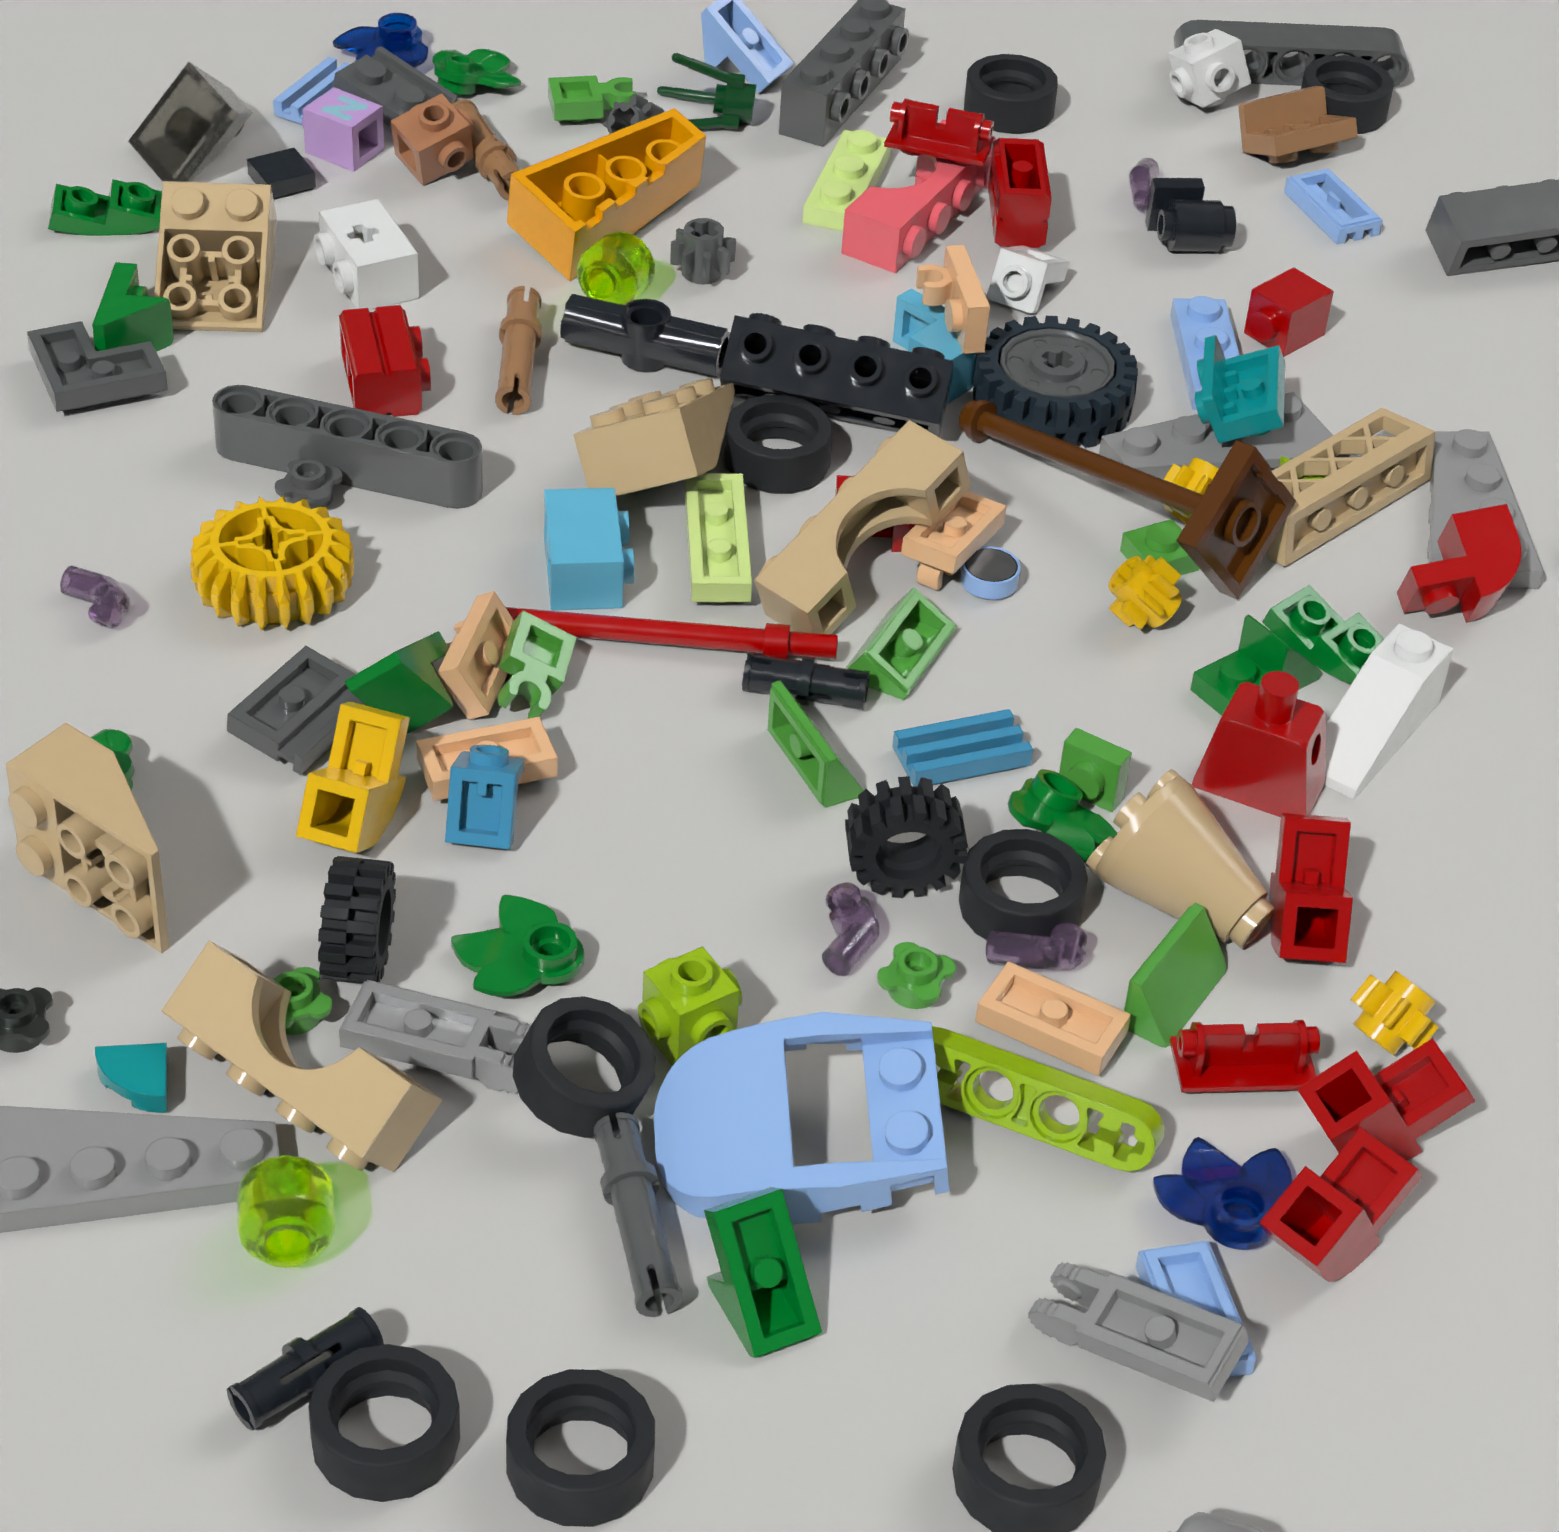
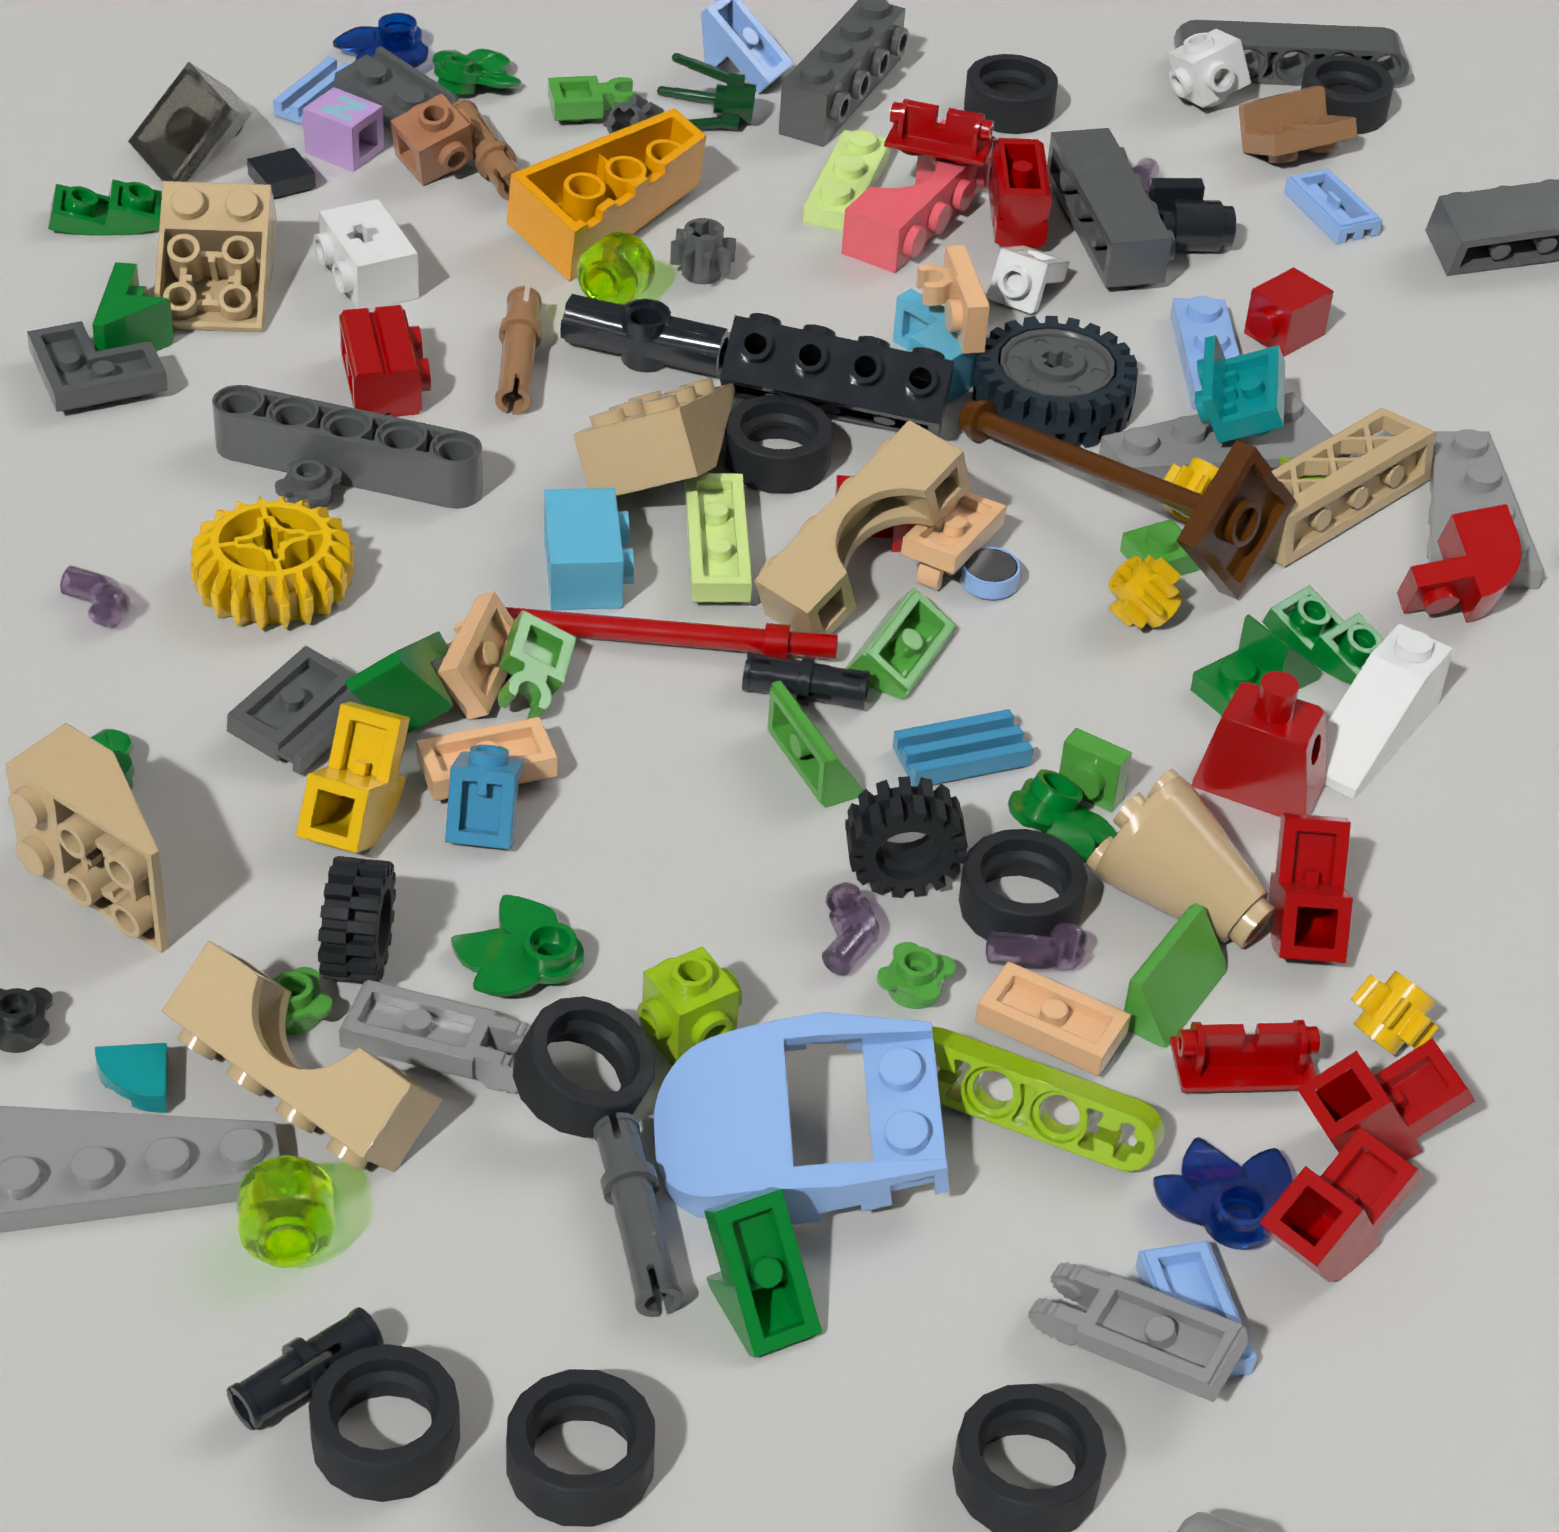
none -> dark grey brick [1047,128,1176,288]

